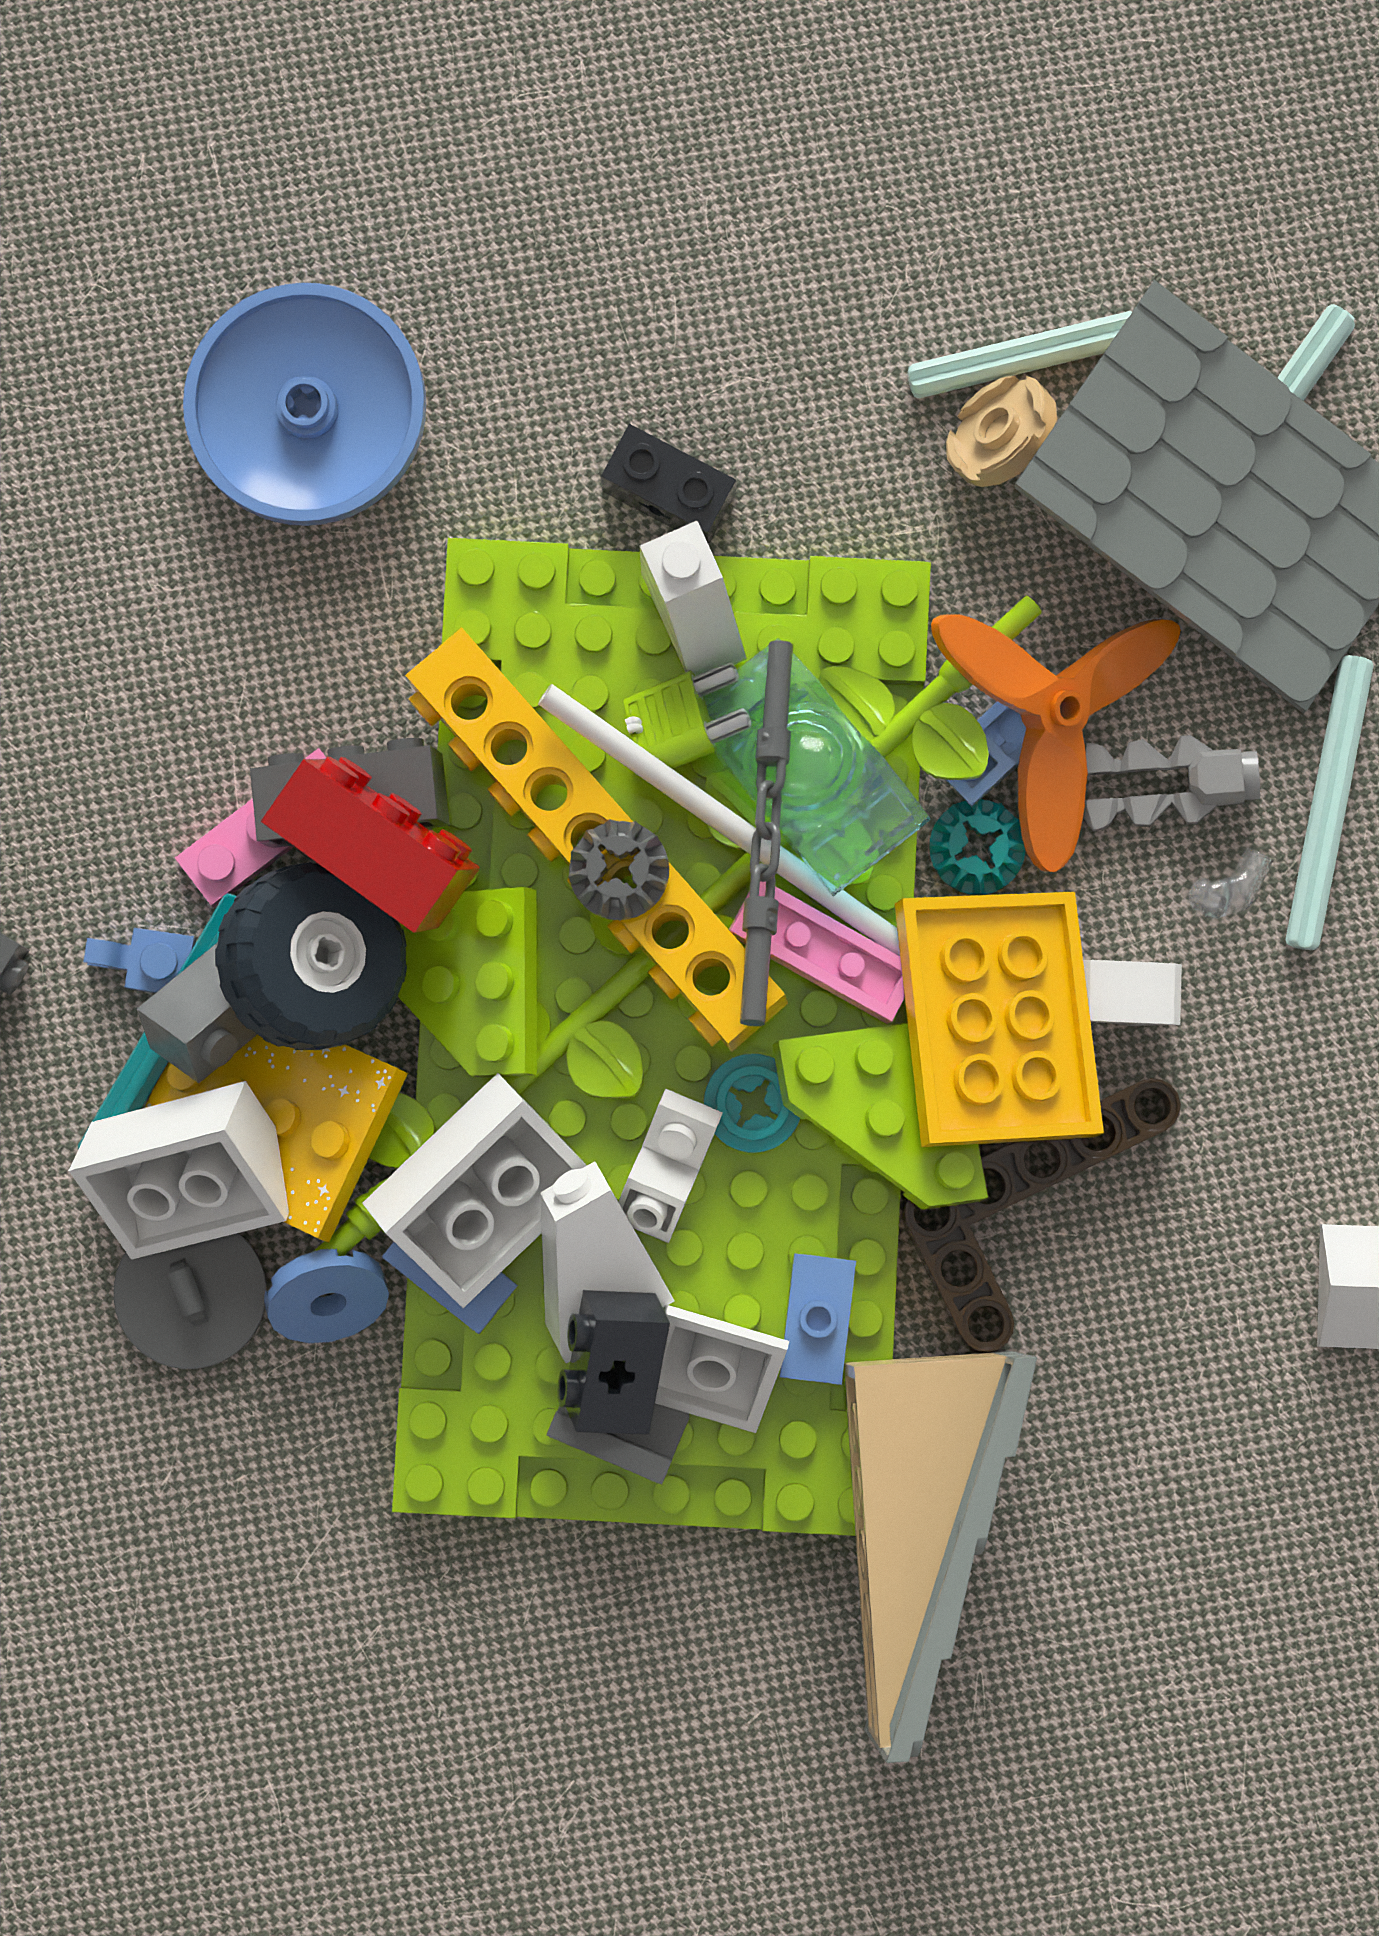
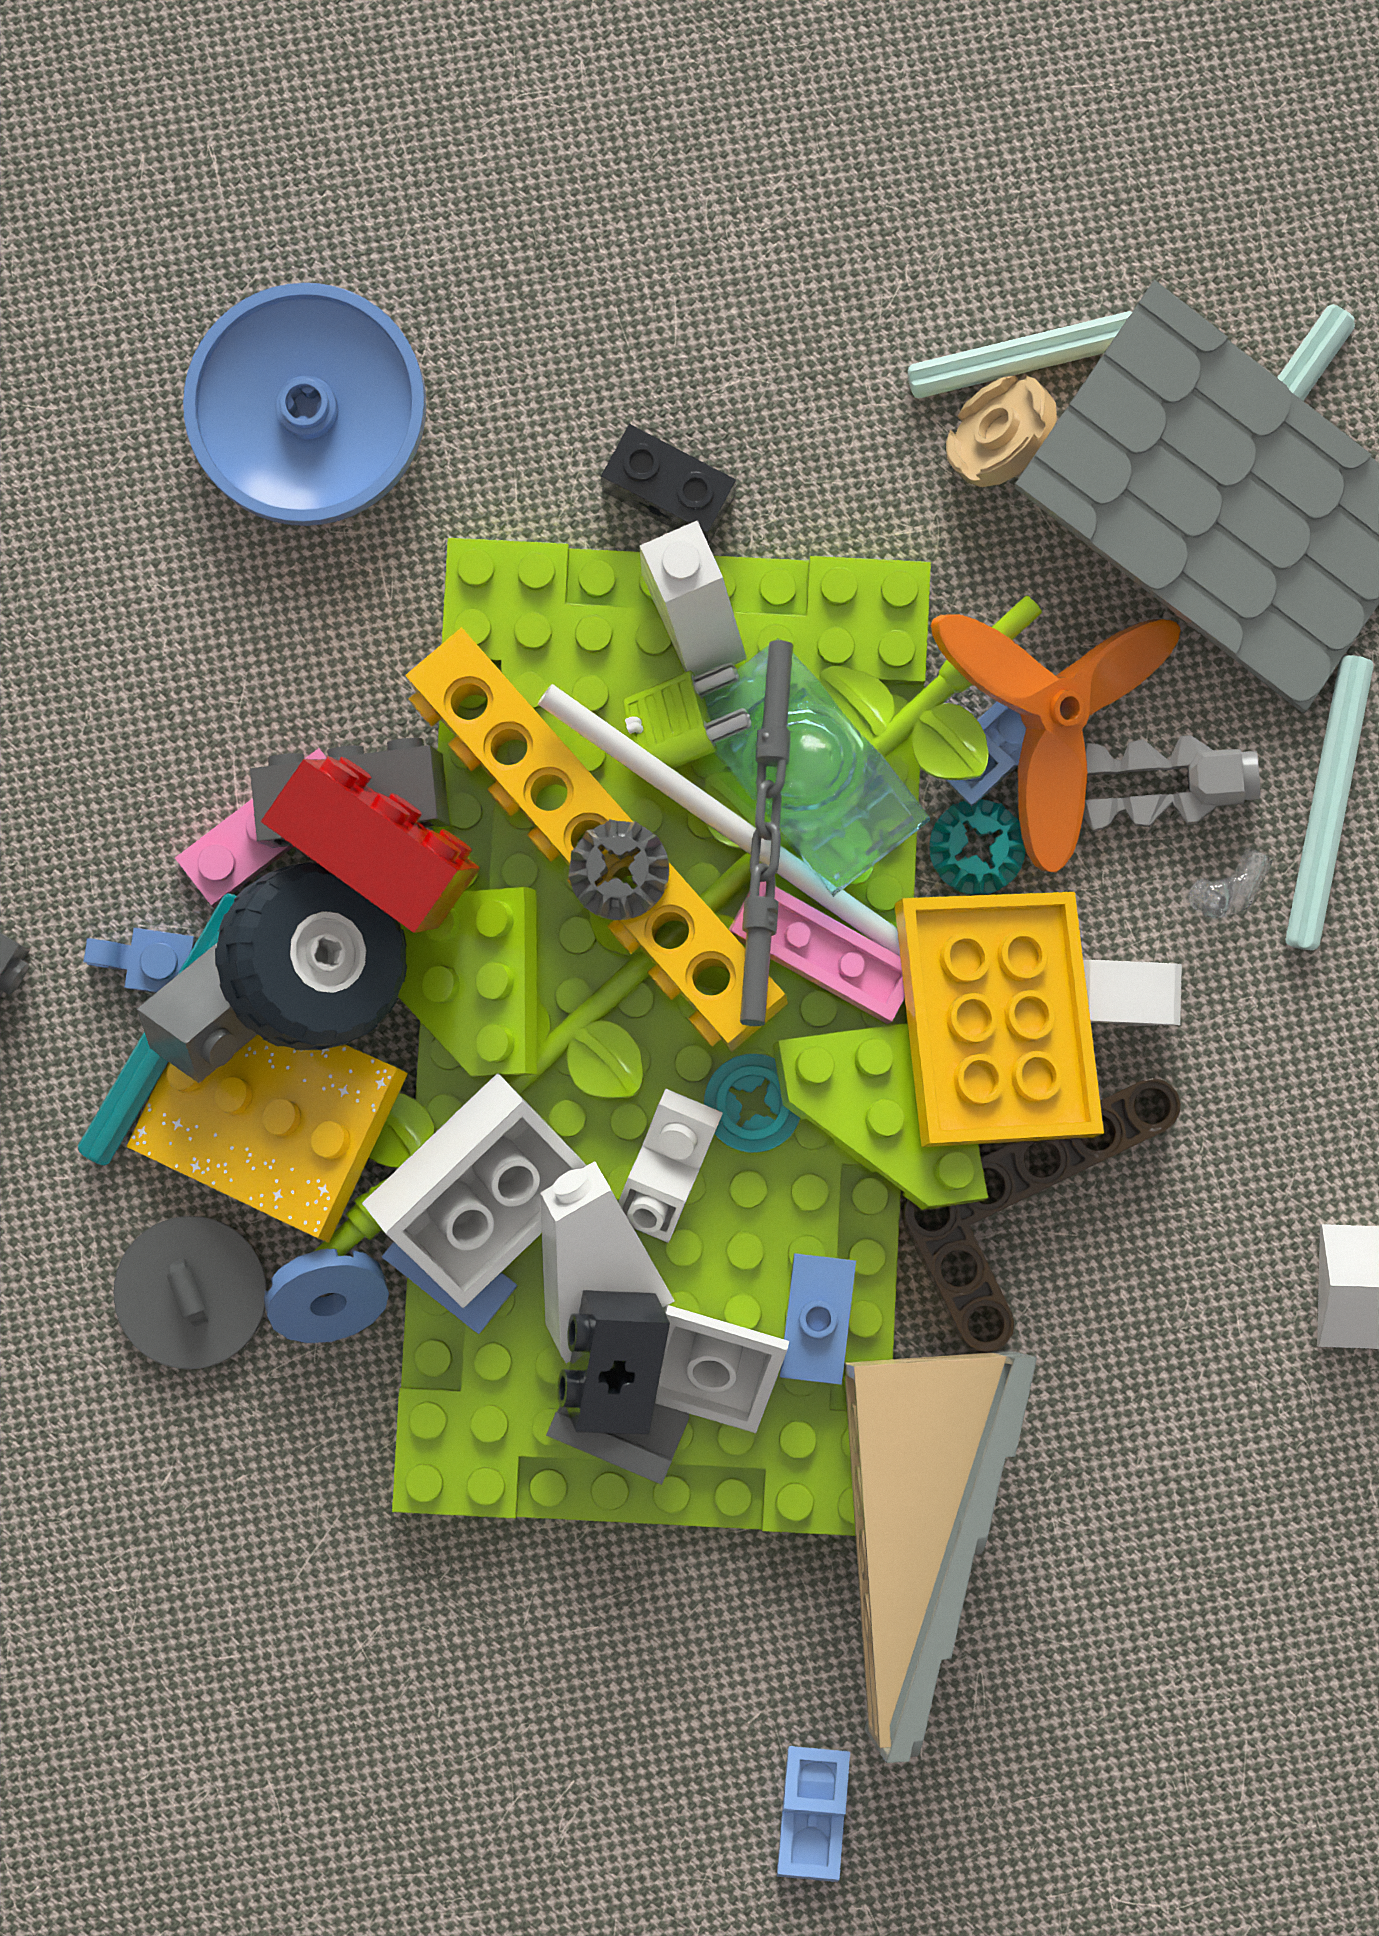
white slope [69,1081,289,1260] -> none
none -> light blue slope [777,1746,850,1882]

